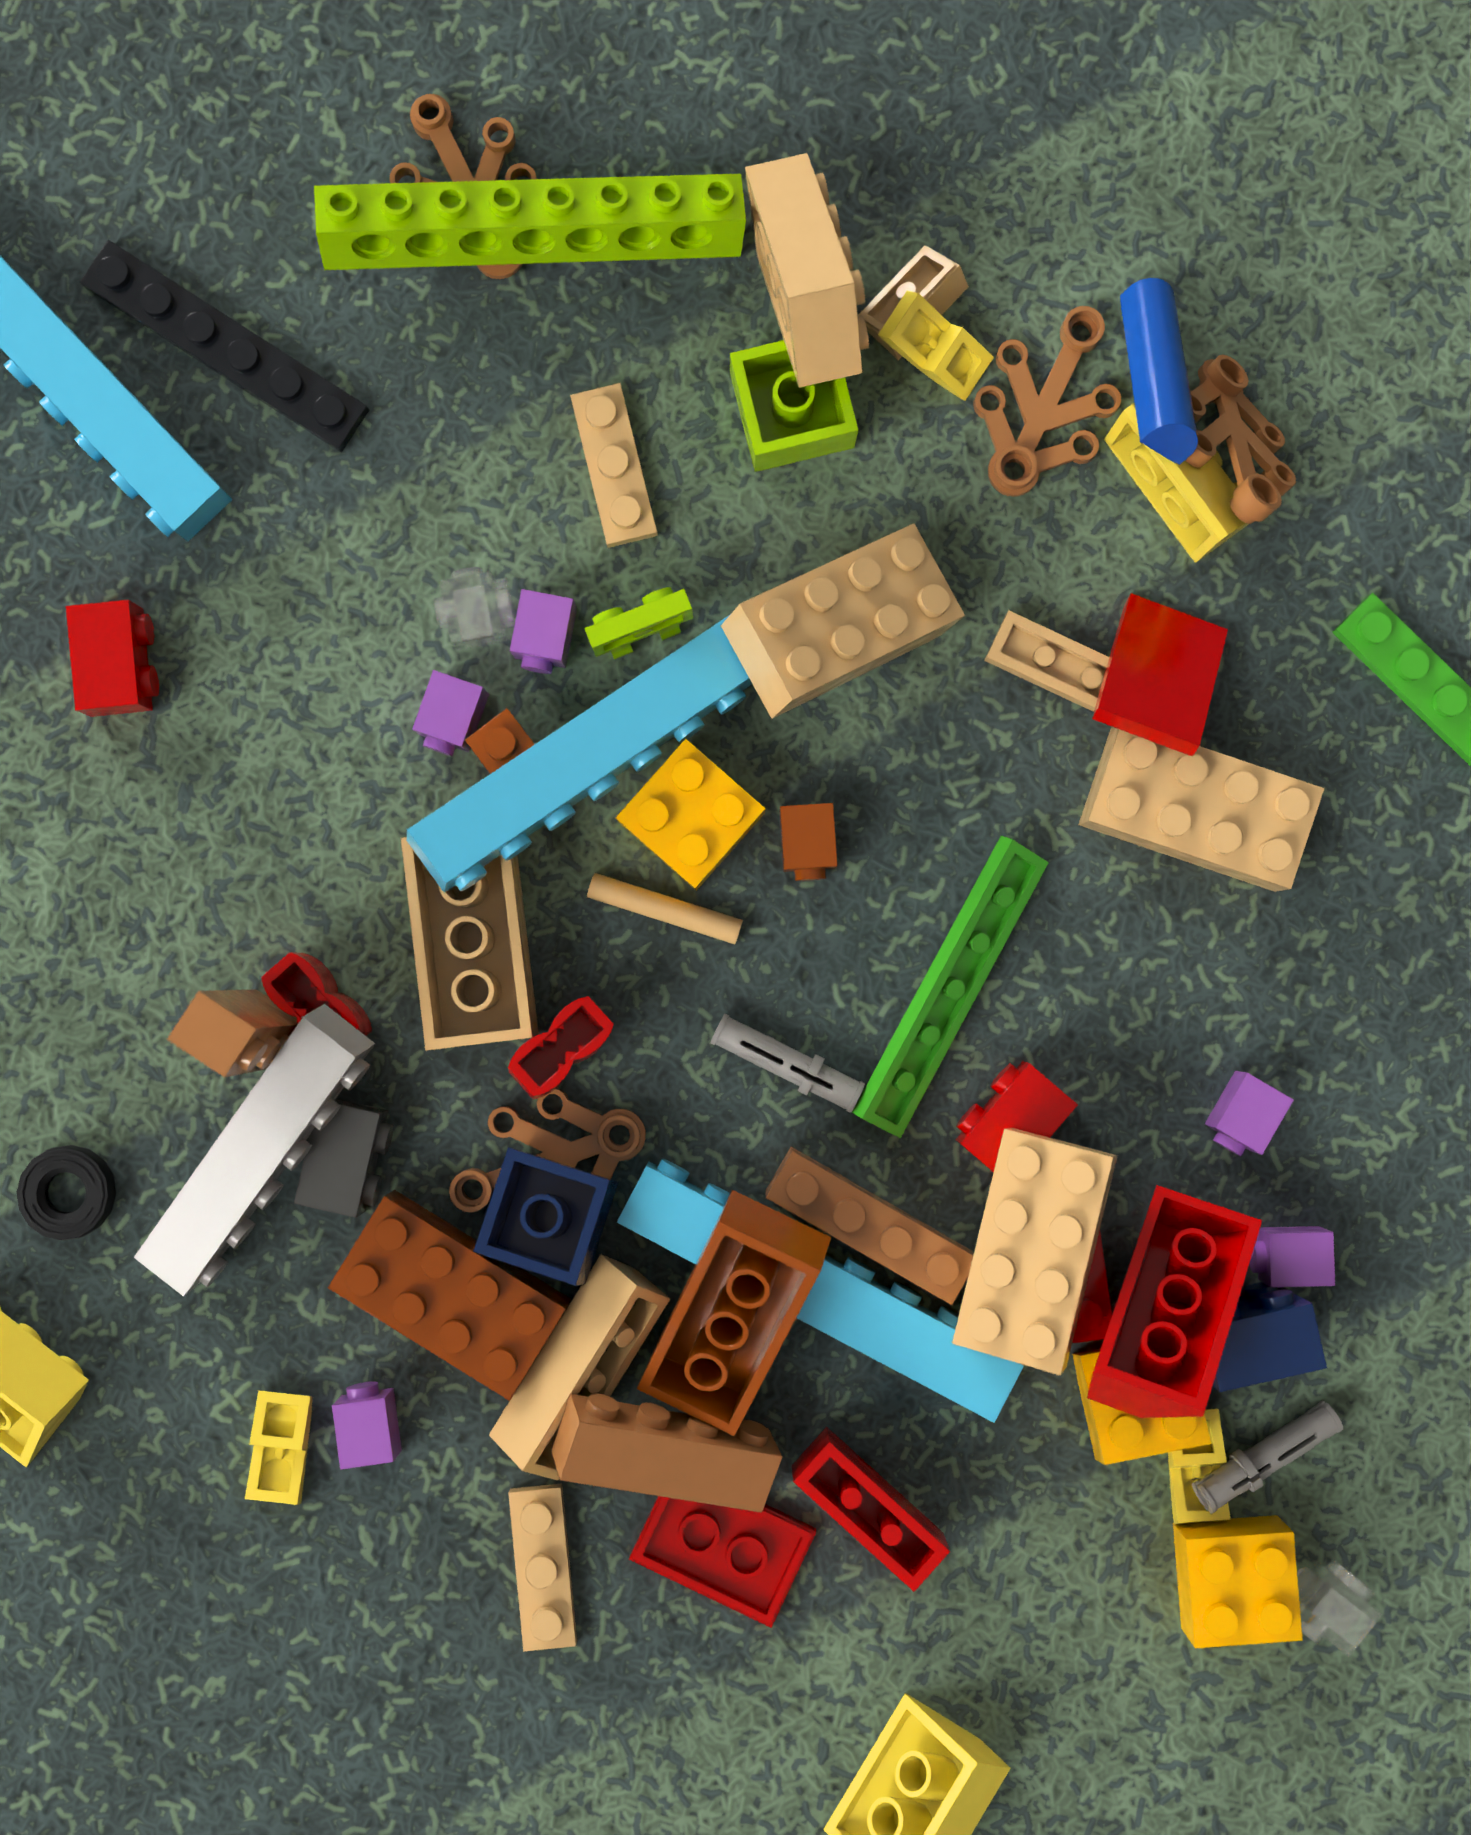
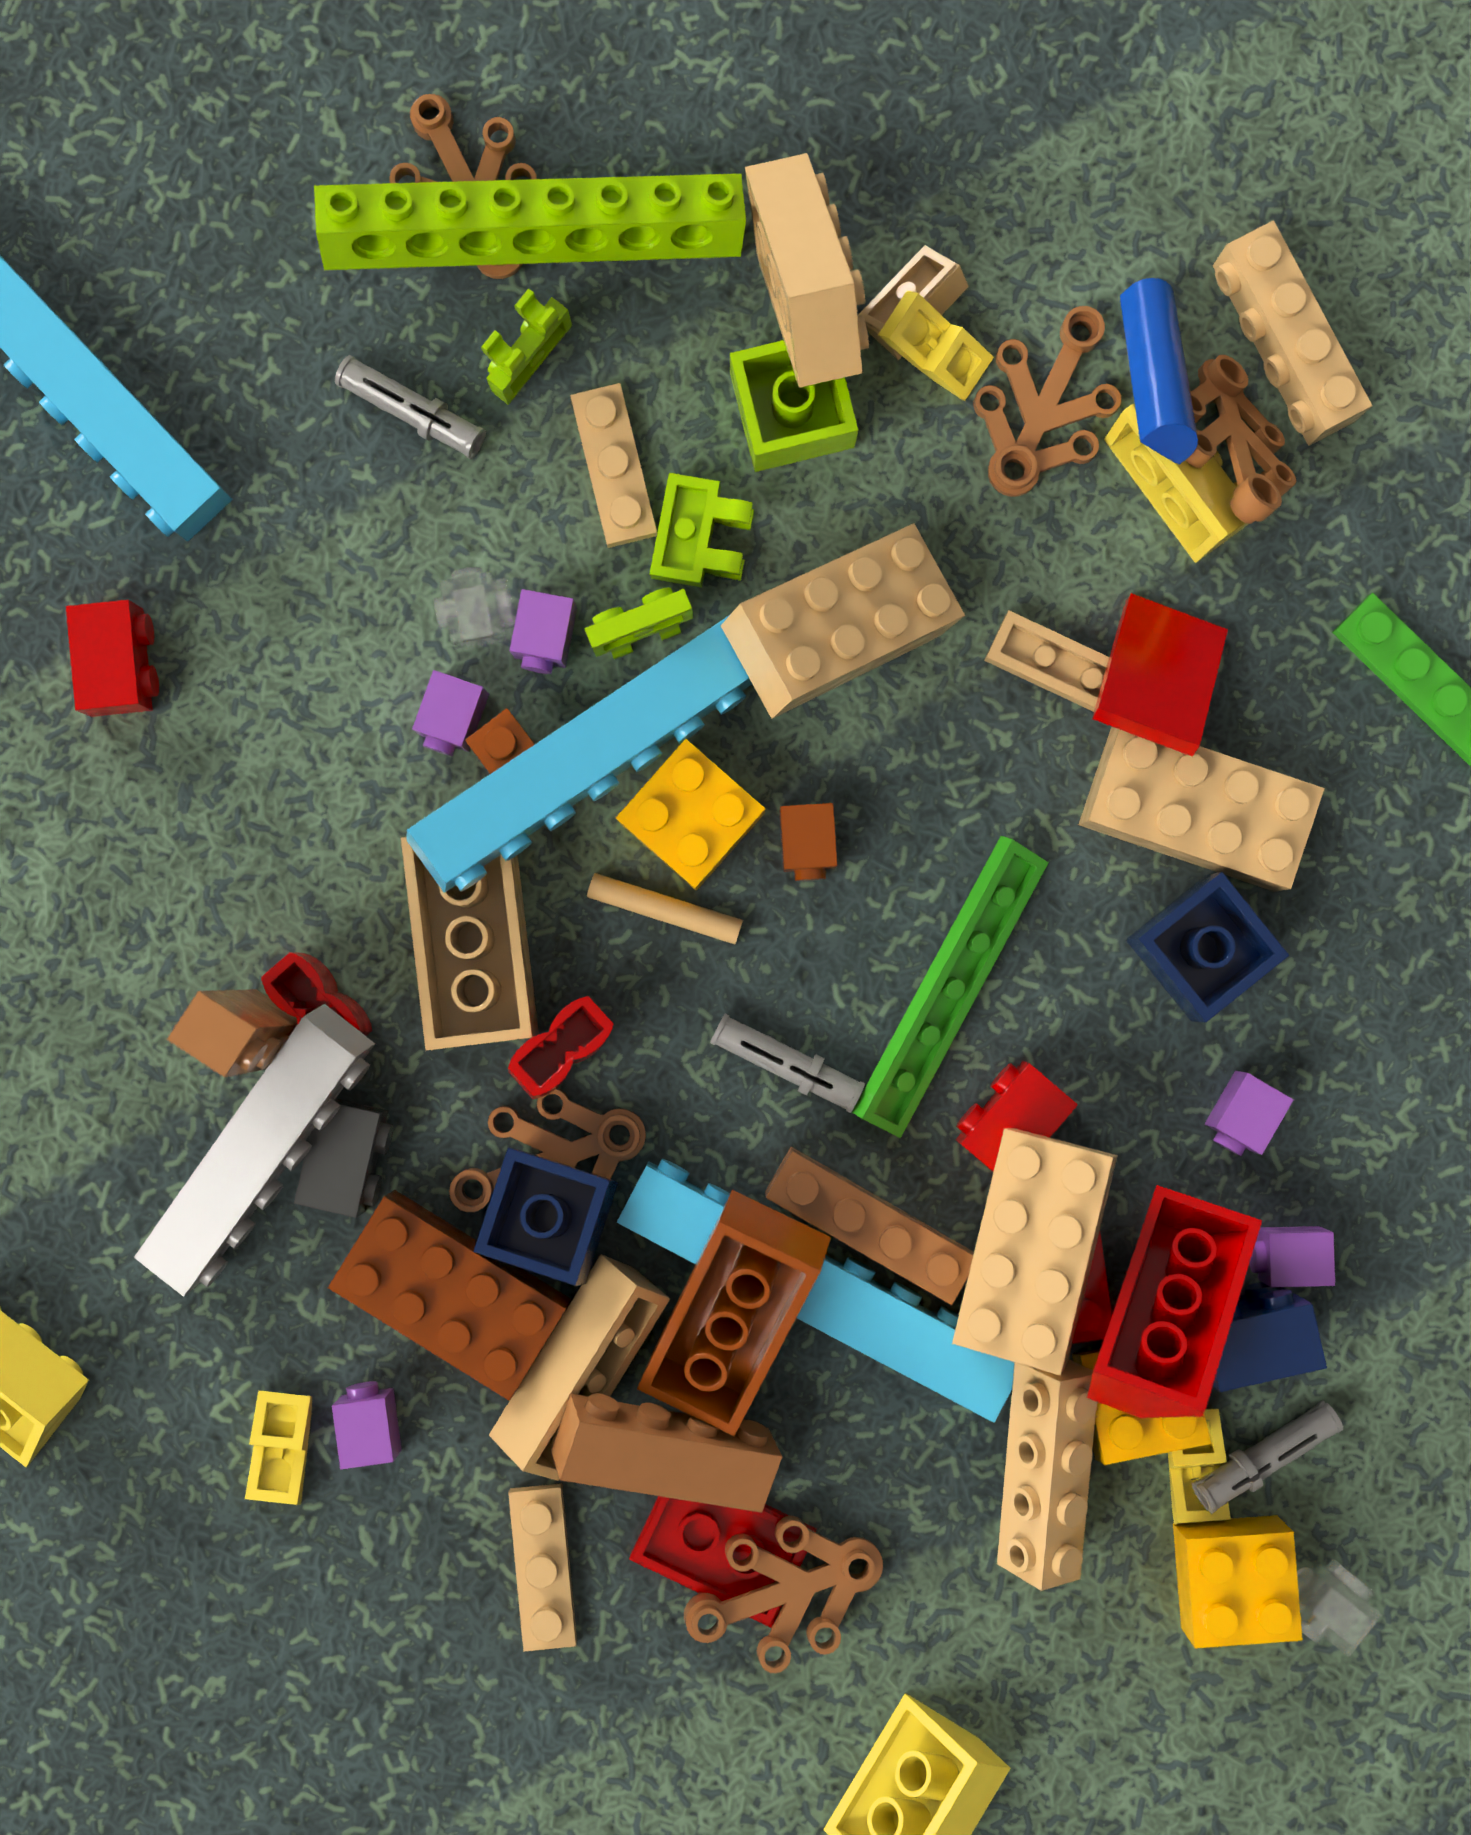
black tyre [17,1145,116,1240] -> none
black plate [80,240,369,453] -> none
red brick [792,1426,950,1592] -> none
none -> light grey pin [335,355,486,459]
none -> lime plate [481,289,572,405]
none -> lime plate [649,473,754,588]
none -> medium nougat plant [684,1516,883,1673]
none -> tan brick [997,1359,1097,1591]
none -> dark blue brick [1126,872,1290,1022]
none -> tan brick [1213,220,1373,446]

